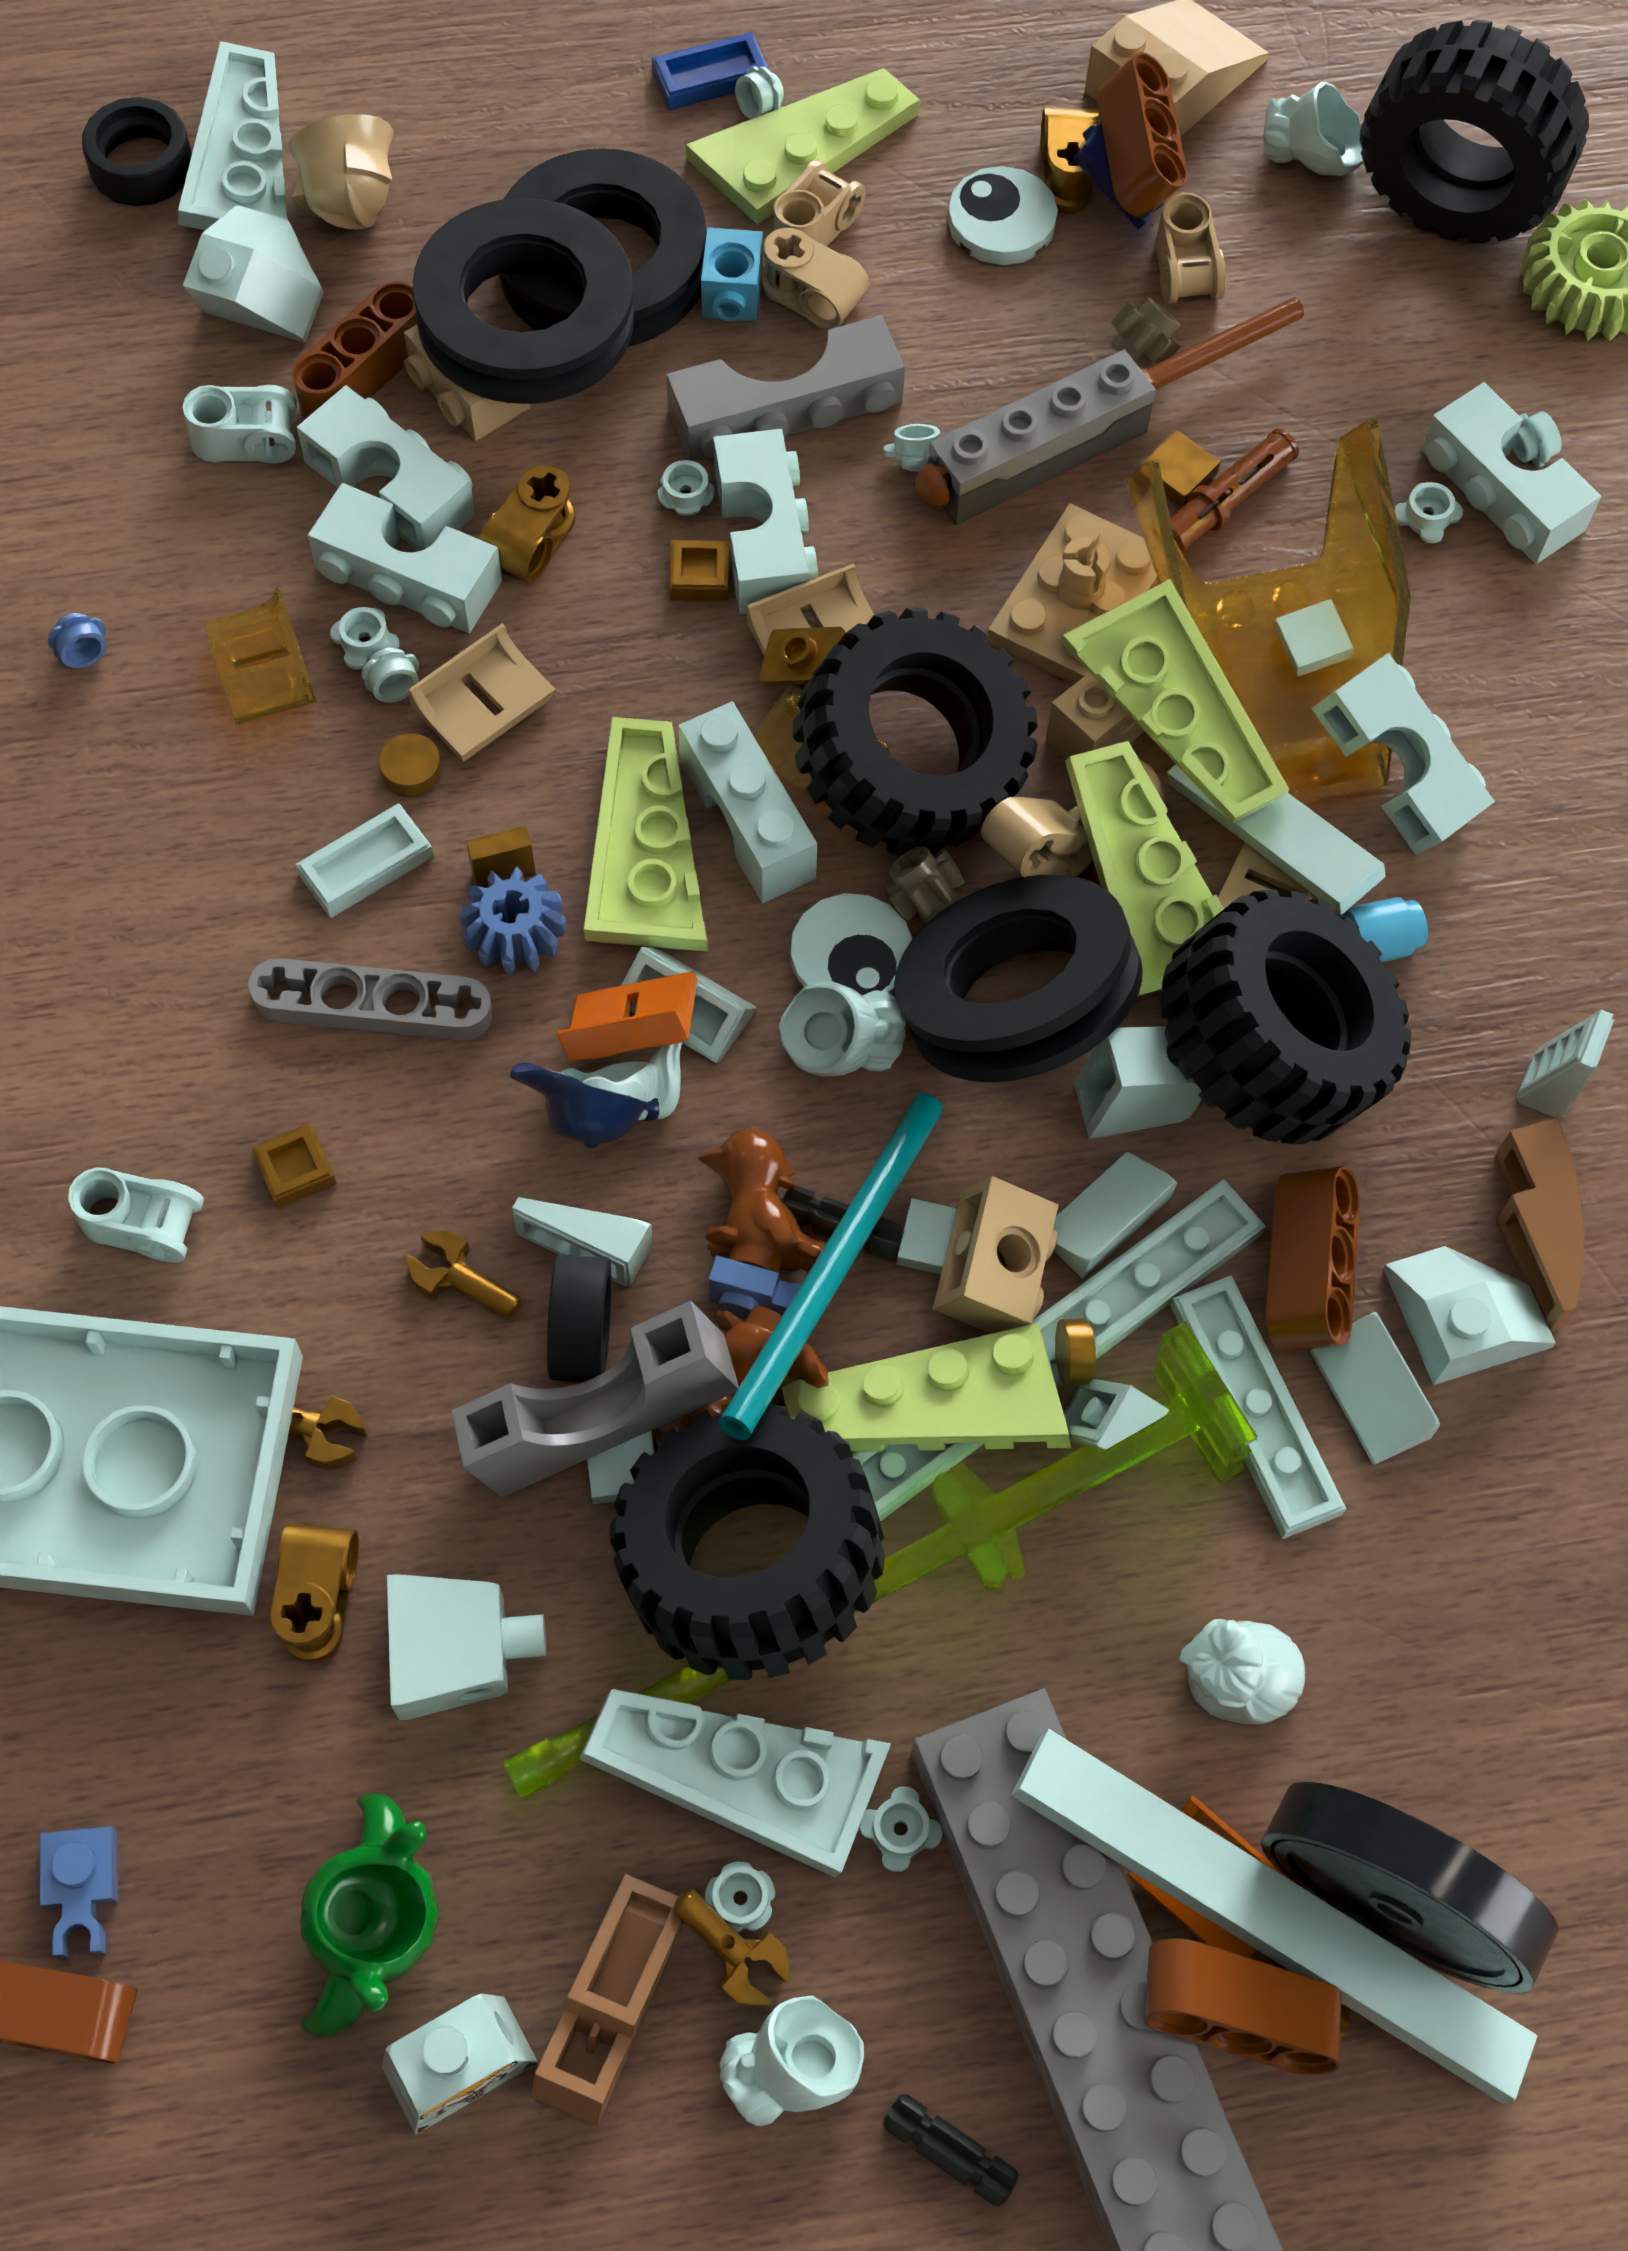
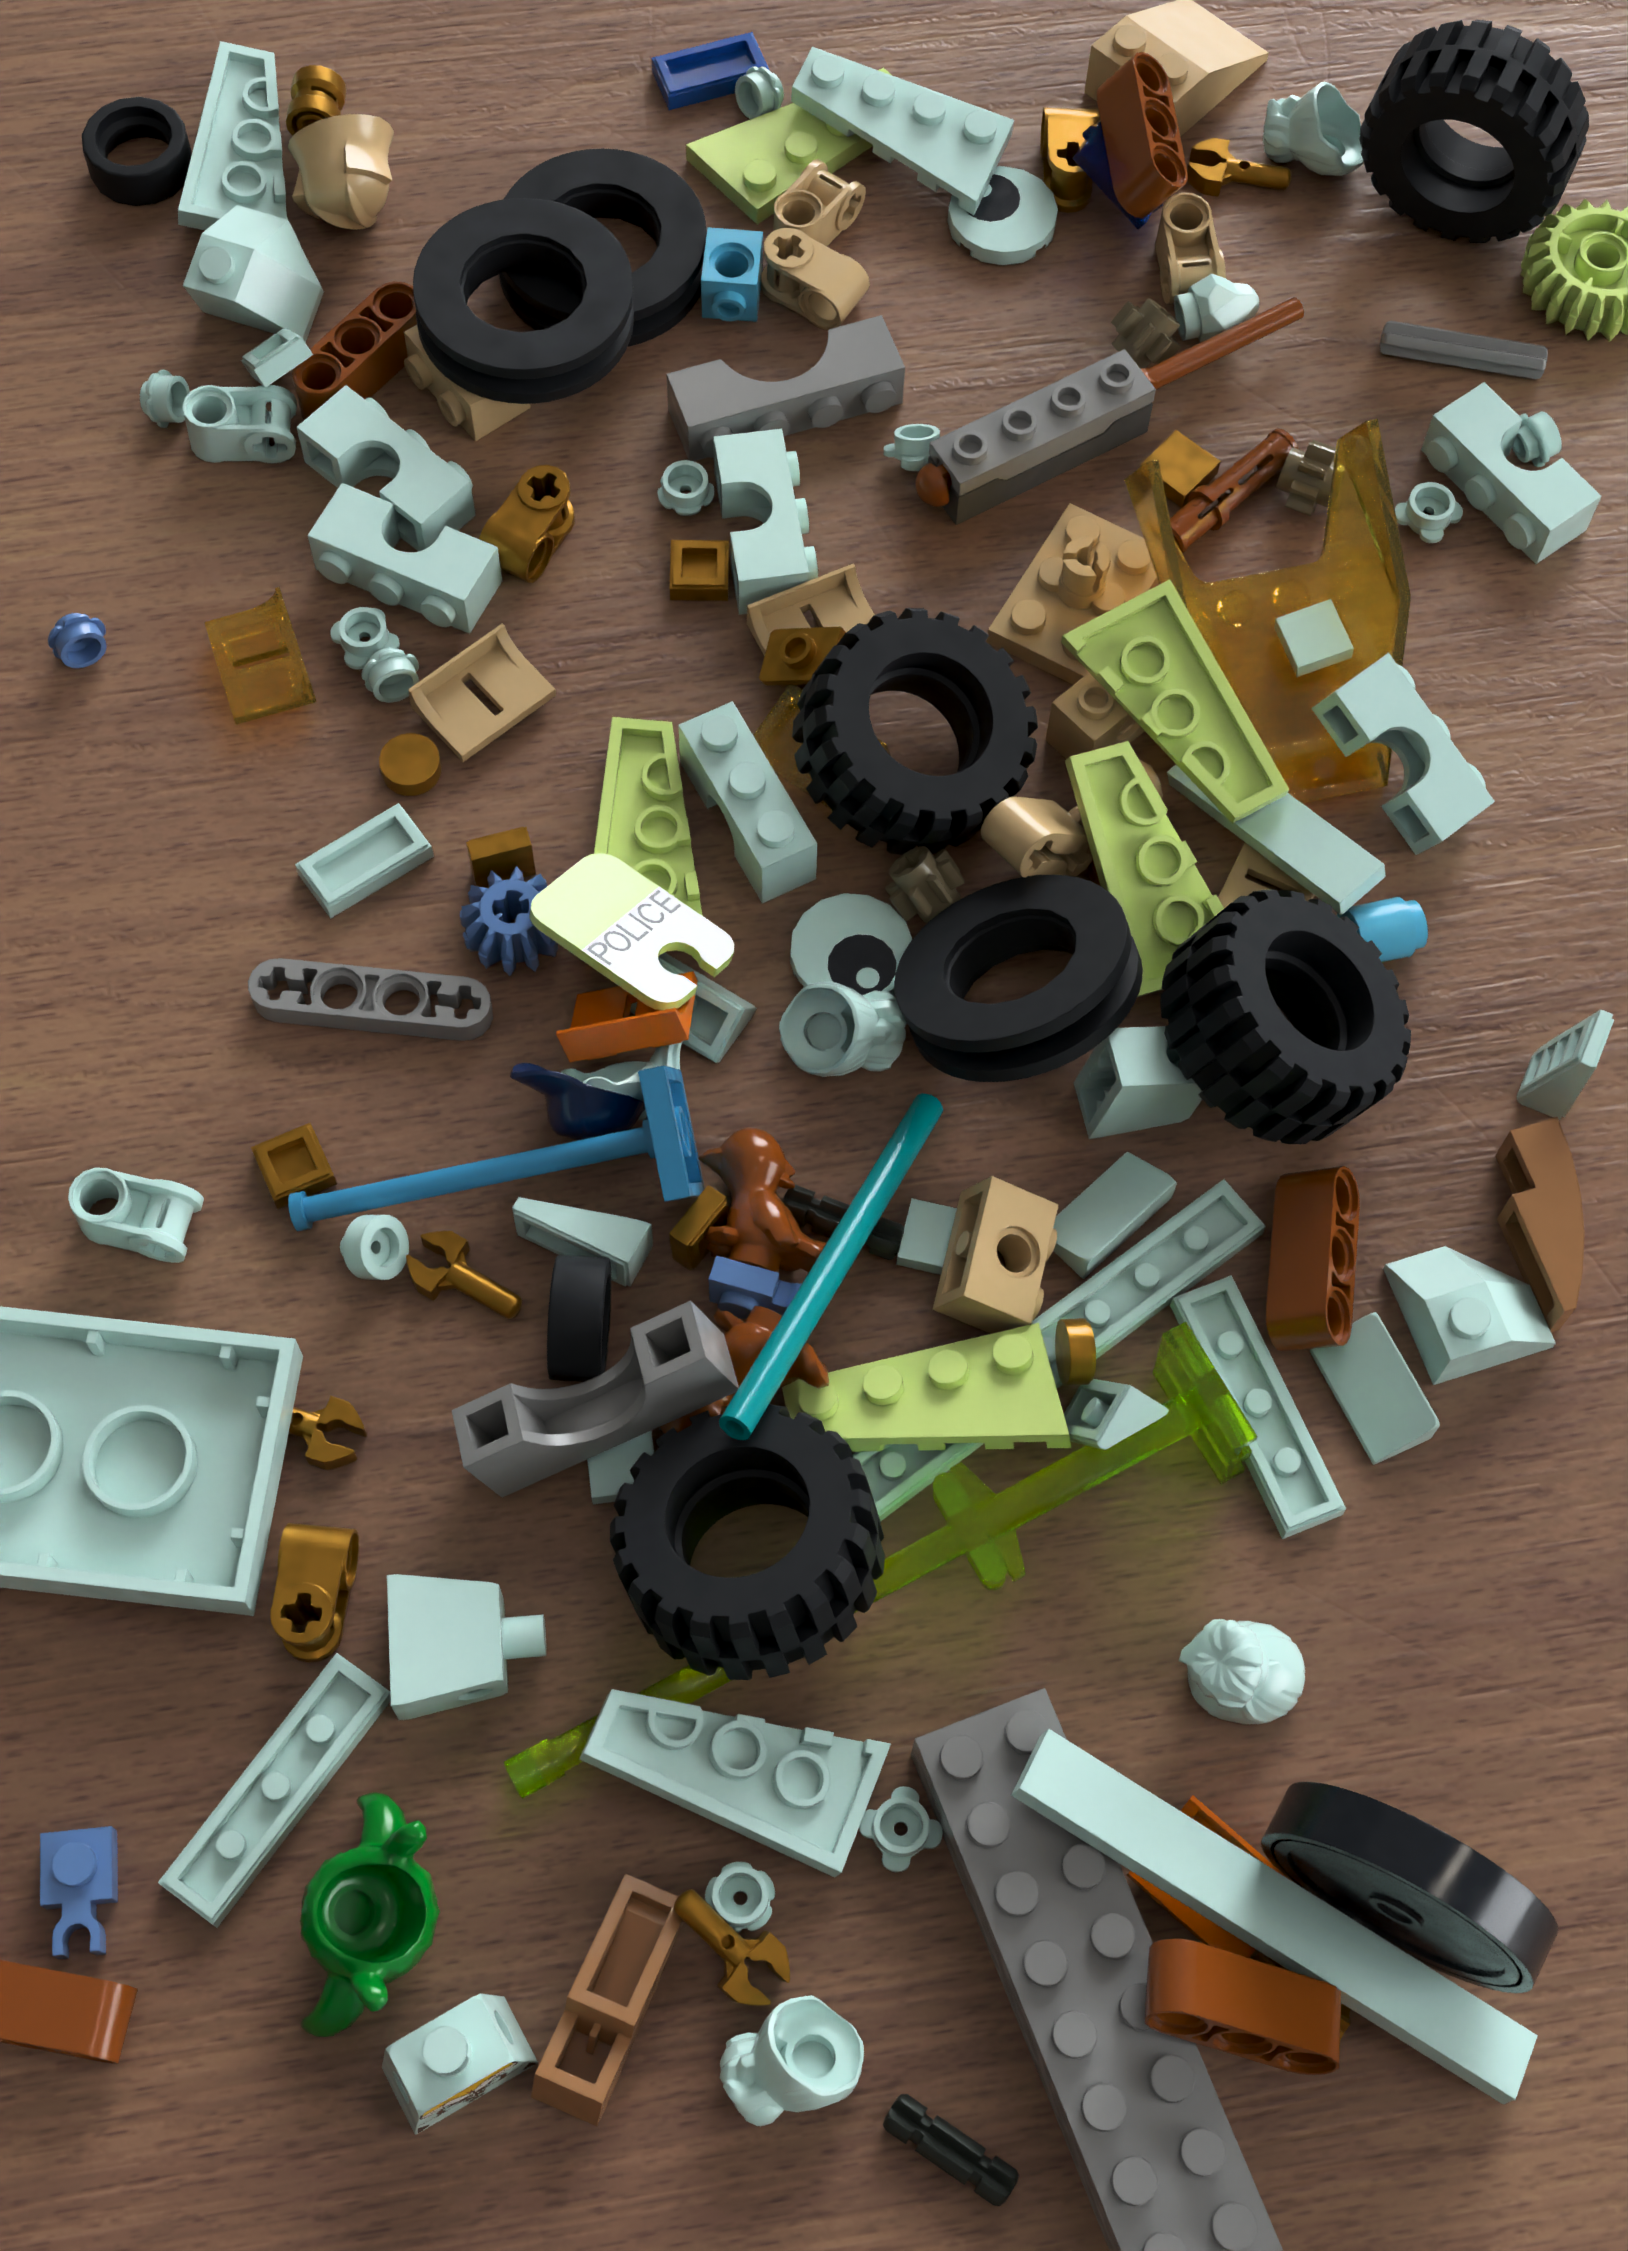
none -> light aqua plate [140,370,190,428]
none -> light aqua tile [158,1653,391,1928]
none -> light aqua tile [241,328,313,388]
none -> pearl gold wheel [285,65,347,136]
none -> dark azure tile [288,1065,705,1231]
none -> light aqua tile [340,1214,409,1280]
none -> piece [529,853,734,1010]
none -> pearl gold tile [669,1185,728,1271]
none -> light aqua wing [791,47,1014,216]
none -> light aqua rock [1174,274,1259,342]
none -> pearl gold bar [1187,138,1291,197]
none -> dark tan gear [1276,440,1347,516]
none -> light grey axle [1380,321,1548,380]

